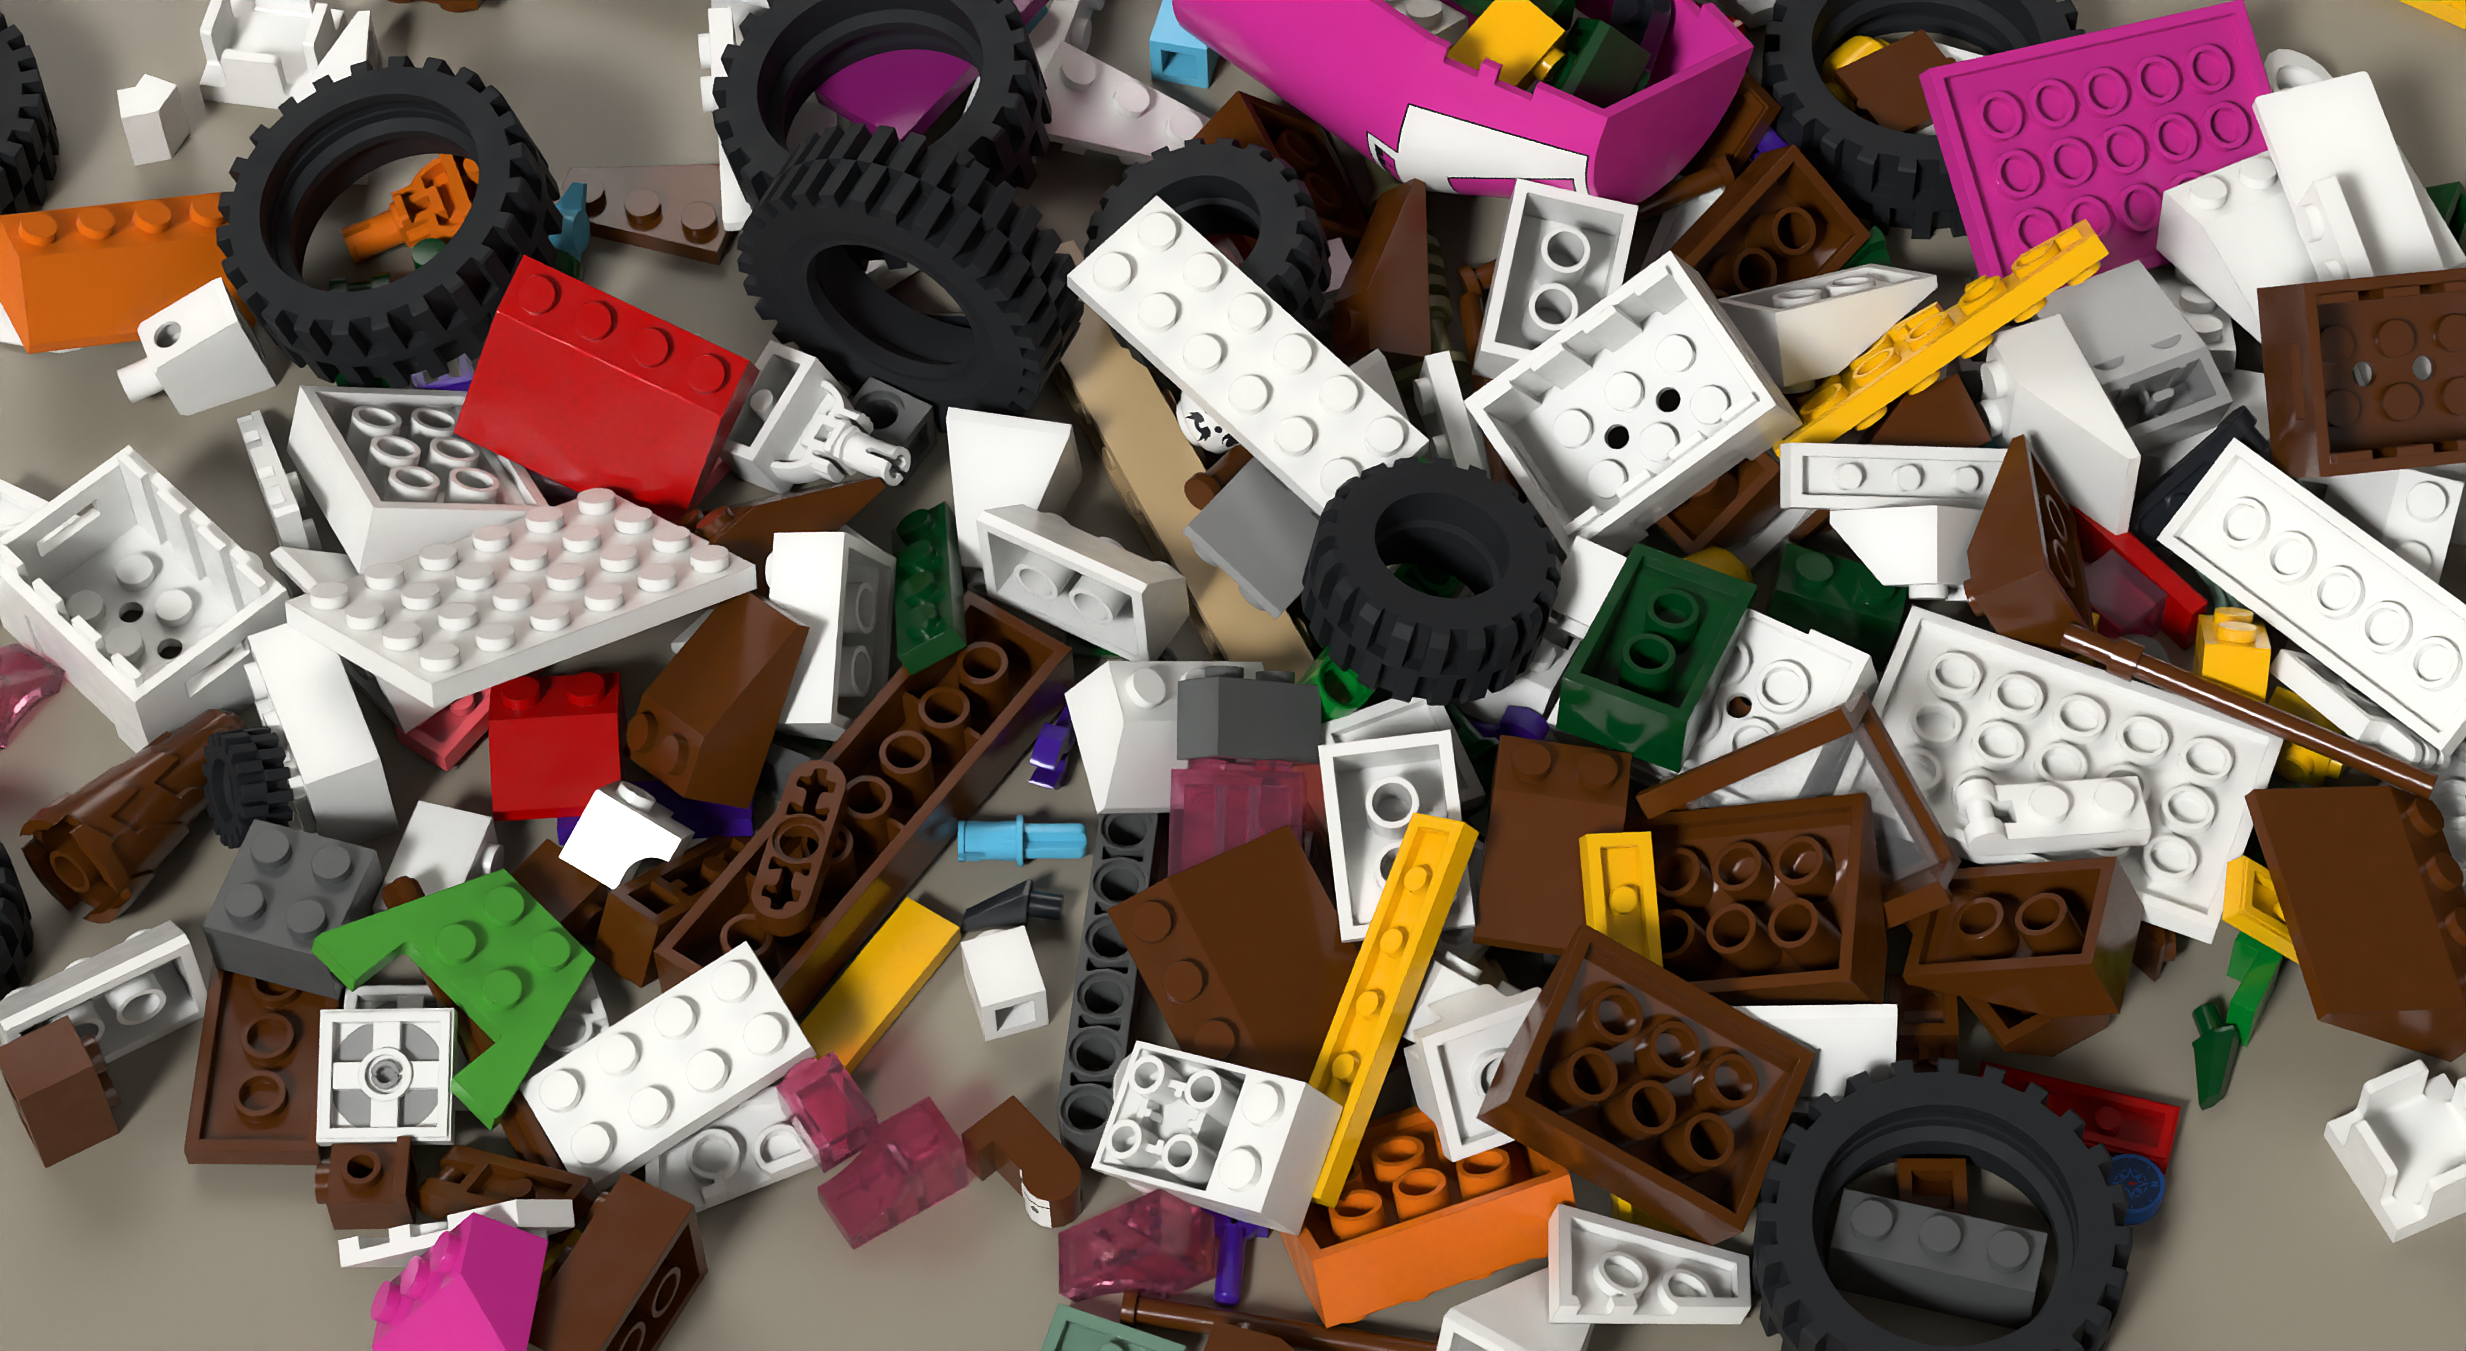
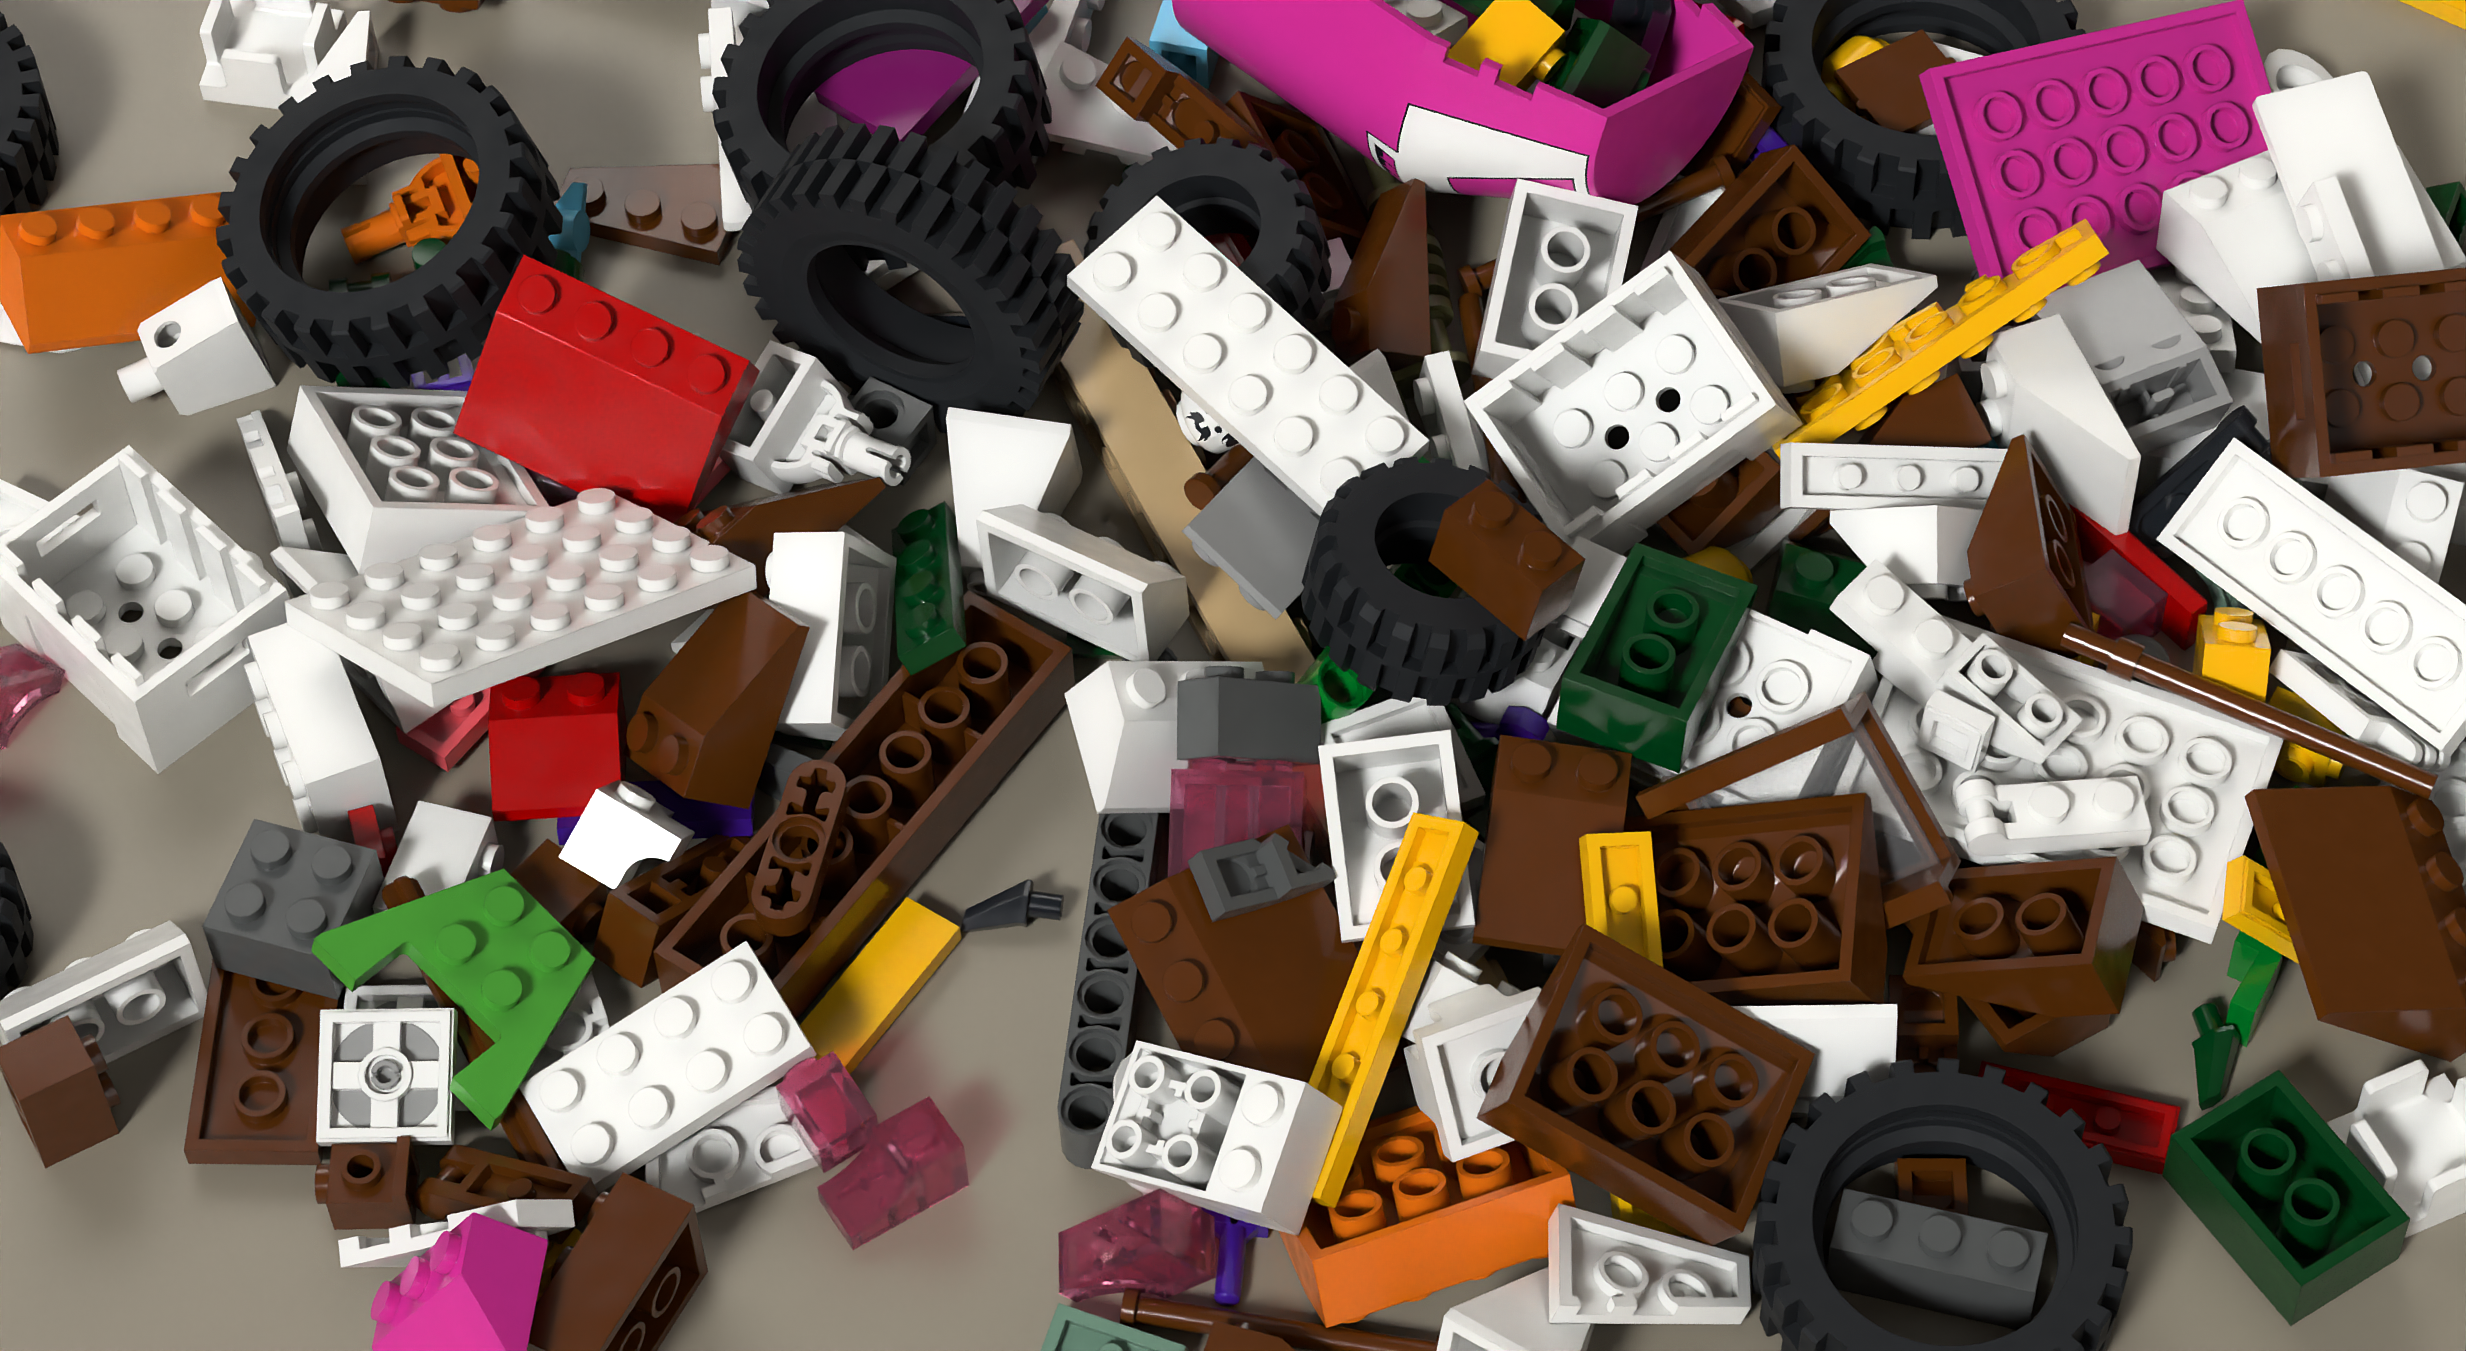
reddish brown cone [20,709,248,924] -> none
white piece [117,74,190,166] -> none
black tyre [202,726,293,849] -> none
medium azure axle [958,815,1087,867] -> none
white brick [960,925,1049,1042] -> none
reddish brown leg [961,1095,1084,1228] -> none
dark purple bar [1029,703,1077,790] -> none
tile [2108,1154,2165,1225] -> none
none -> red plate [348,805,398,879]
none -> reddish brown slope [1095,36,1281,159]
none -> dark grey slope [1187,833,1336,922]
none -> reddish brown brick [1428,479,1586,641]
none -> white slope [1829,559,2083,765]
none -> white tile [1916,689,1996,773]
none -> dark green brick [2162,1069,2410,1326]

